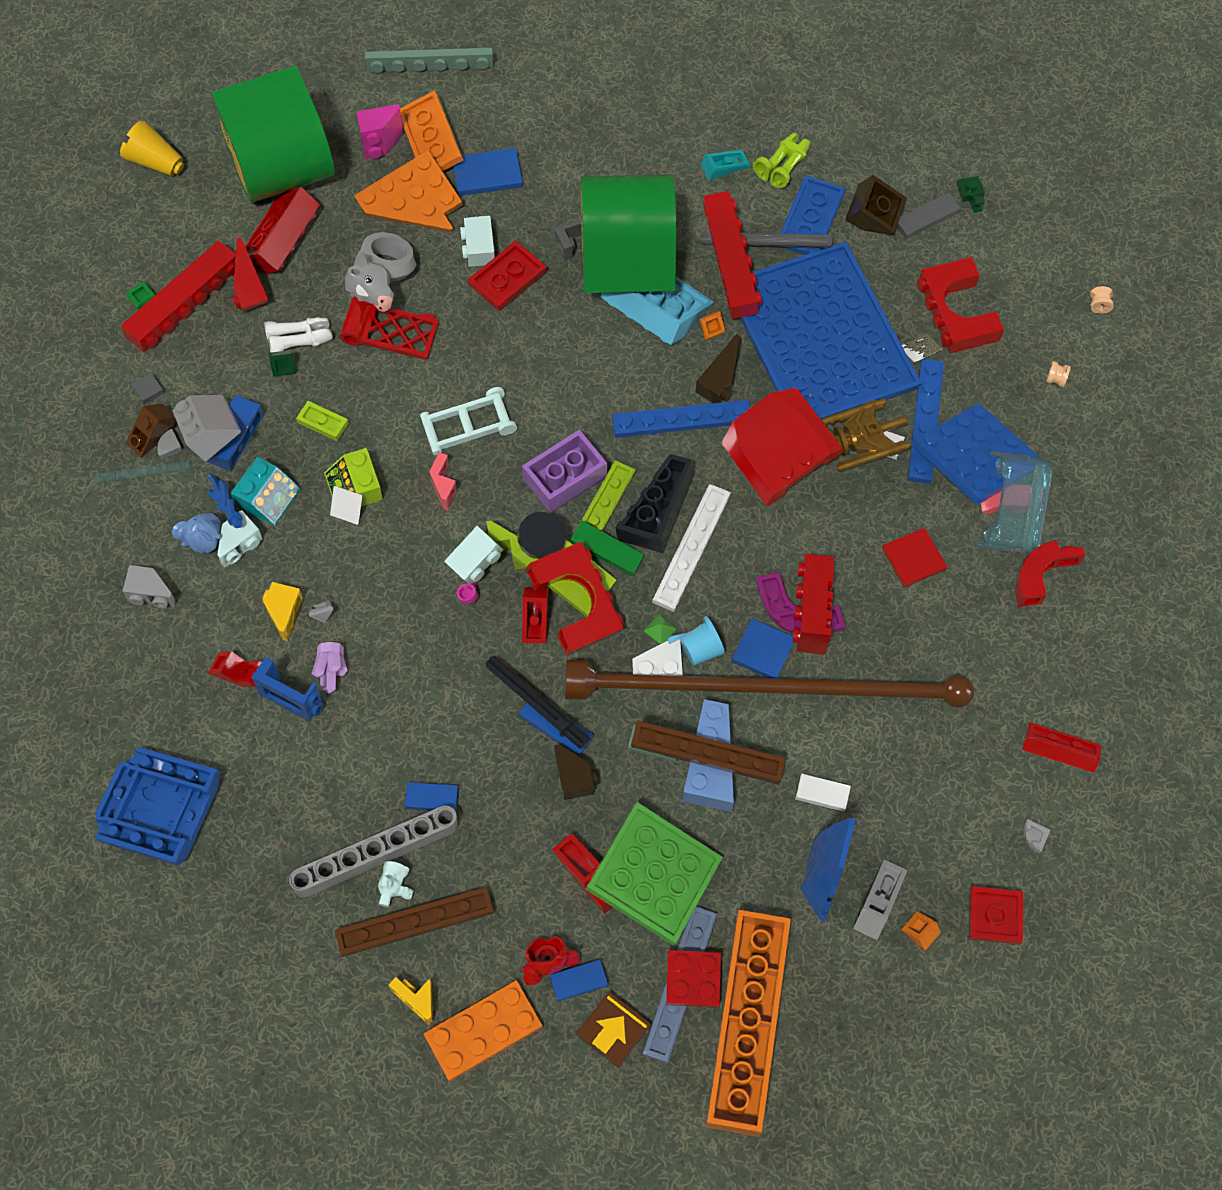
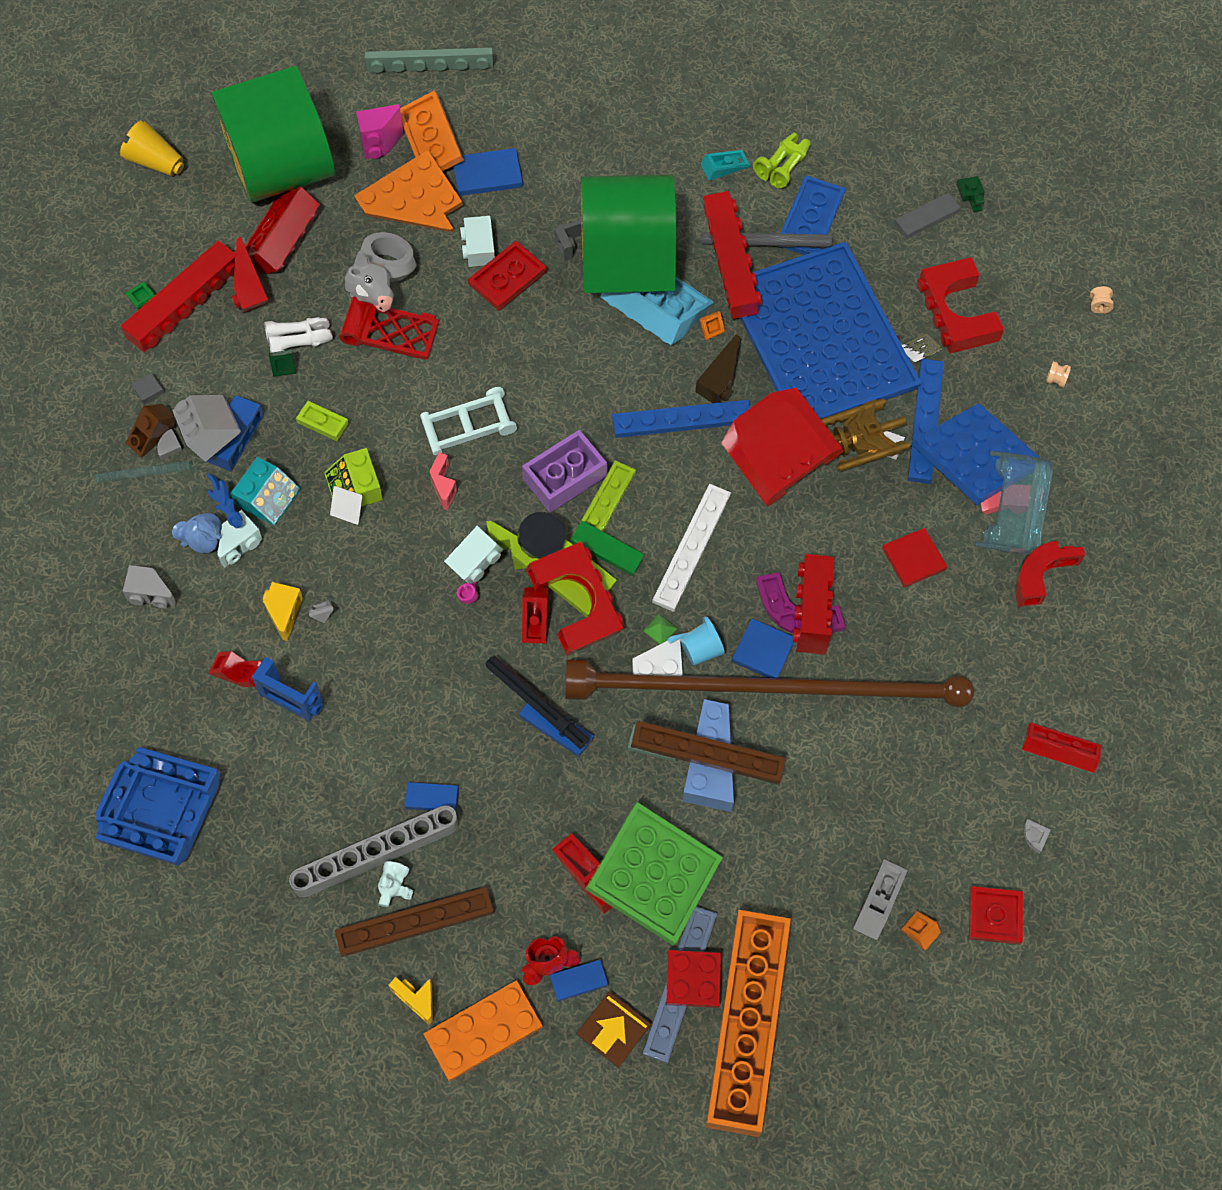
lavender rock [312,642,348,693] -> none
dark brown slope [554,745,598,800] -> none
black wedge [615,454,694,553] -> none
white tile [795,774,851,812] -> none
blue wedge [801,818,856,921] -> none
dark brown slope [846,175,907,234] -> none

